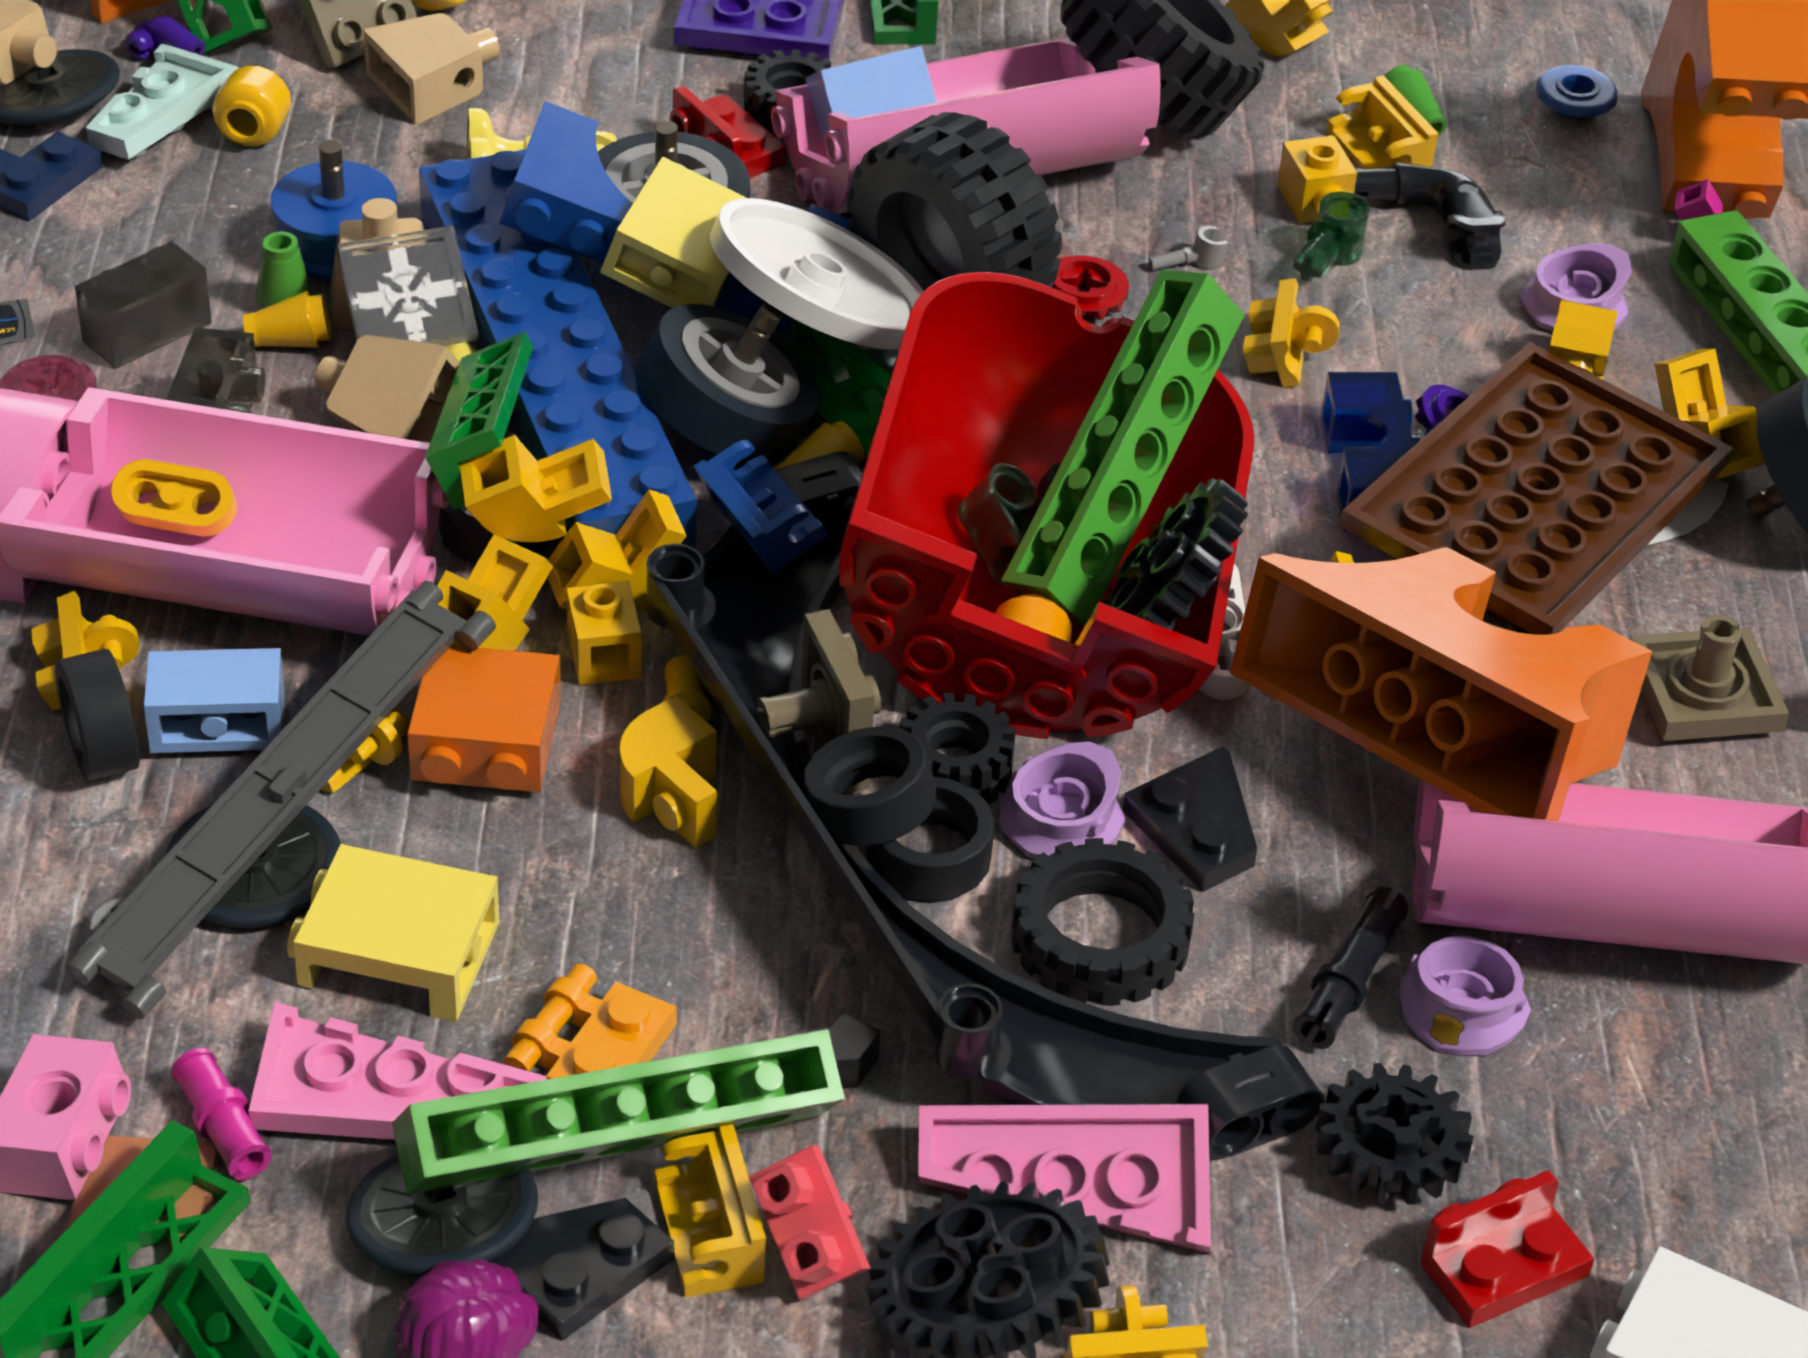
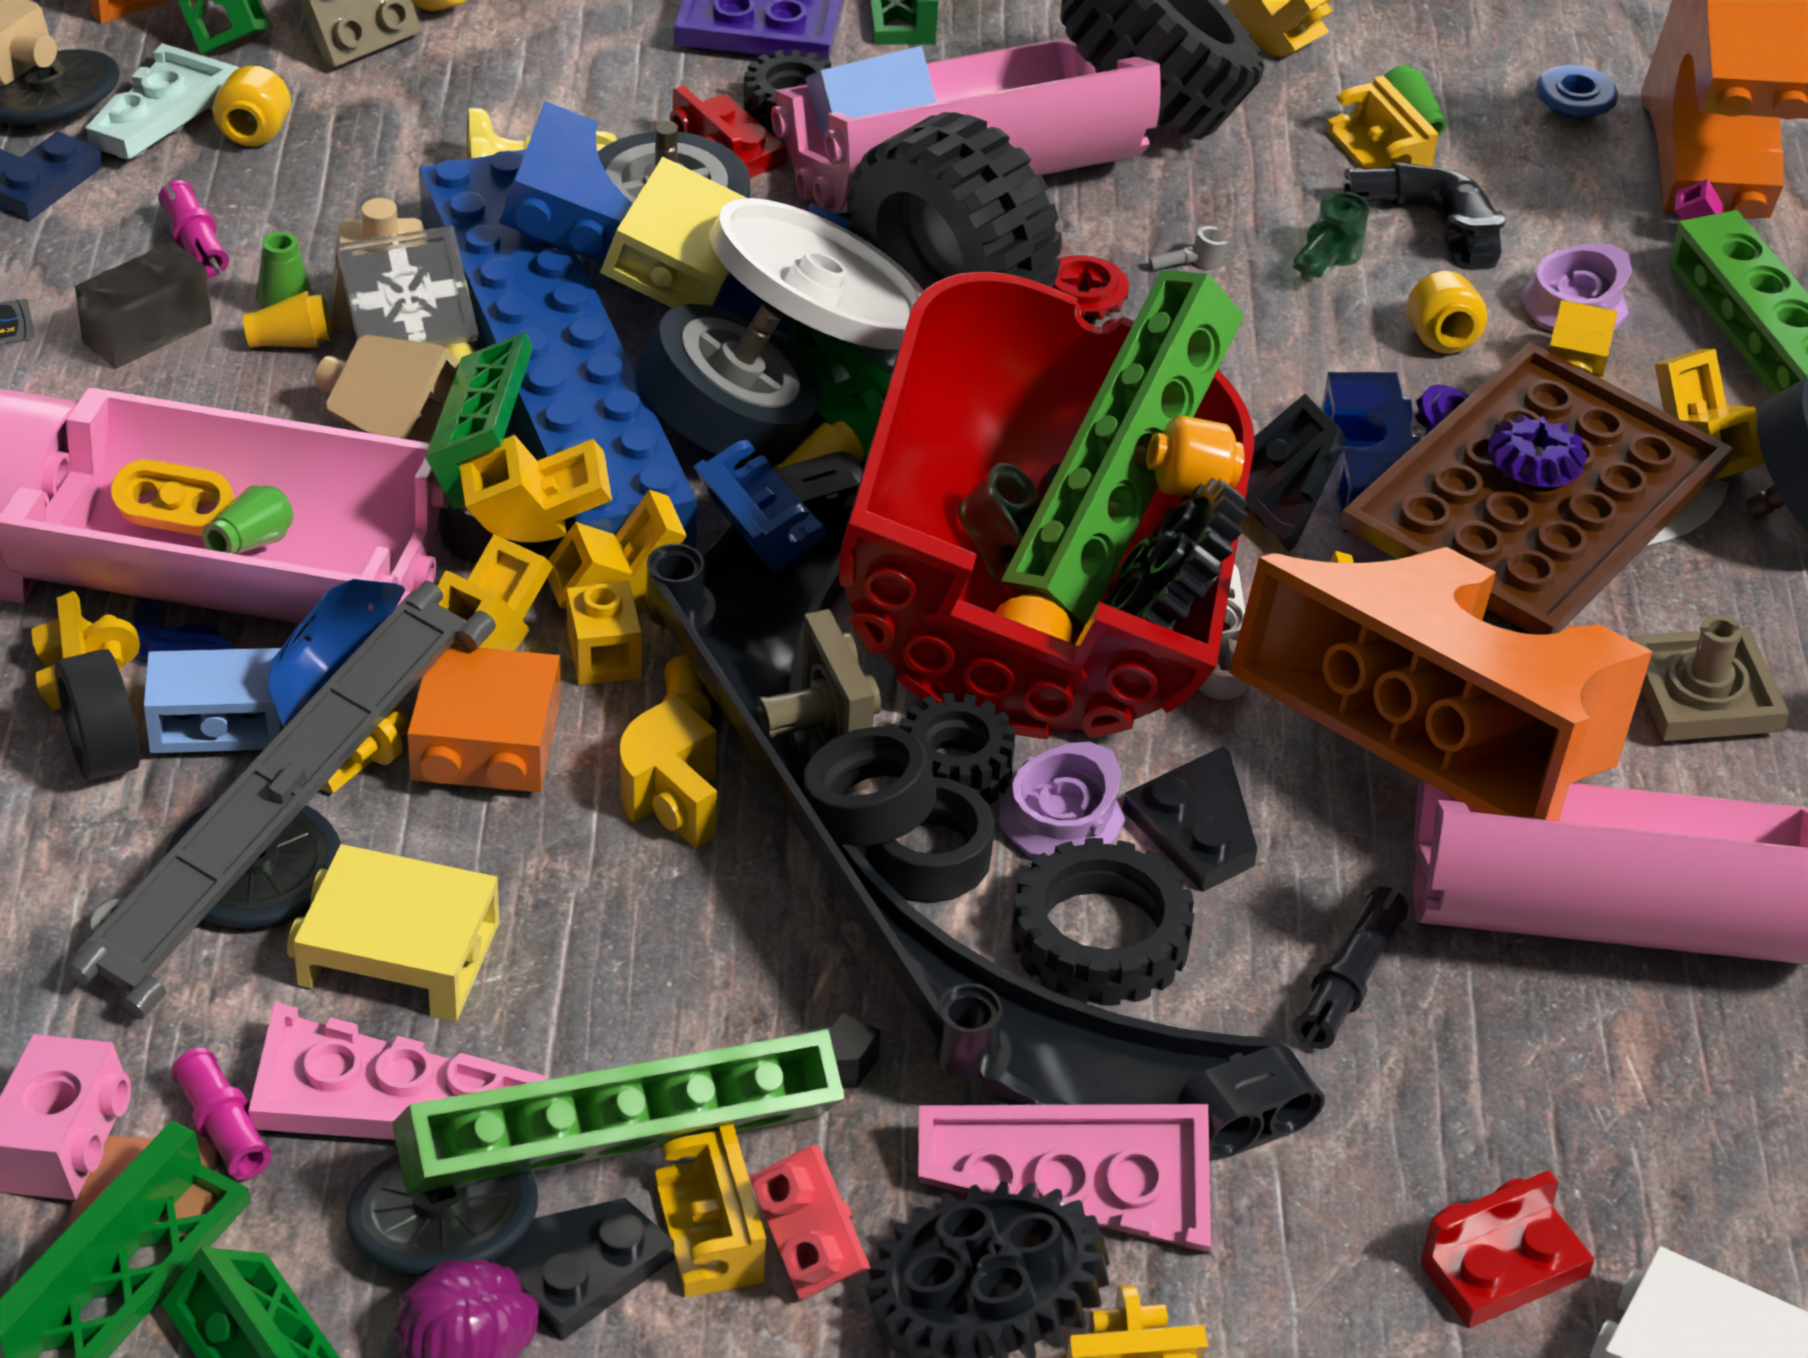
clear pink gear [0,355,97,401] -> none
dark purple arm [125,16,206,60] -> none
clear smoke brick [166,327,266,414] -> none
blue wheel [271,140,397,281] -> none
tan torso [363,13,500,125] -> none
light orange plate [503,963,677,1079] -> none
yellow hips [1243,278,1340,388] -> none
yellow brick [1277,135,1357,224] -> none
black gear [1315,1063,1474,1205] -> none
lavender hat [1399,935,1531,1056] -> none
none -> clear blue piece [133,598,235,664]
none -> dark pink pin [158,180,229,278]
none -> bright green cone [202,485,293,554]
none -> blue piece [267,579,405,728]
none -> light orange head [1146,416,1244,497]
none -> black wing [1245,394,1347,552]
none -> yellow head [1406,271,1488,354]
none -> dark purple gear [1488,414,1587,487]

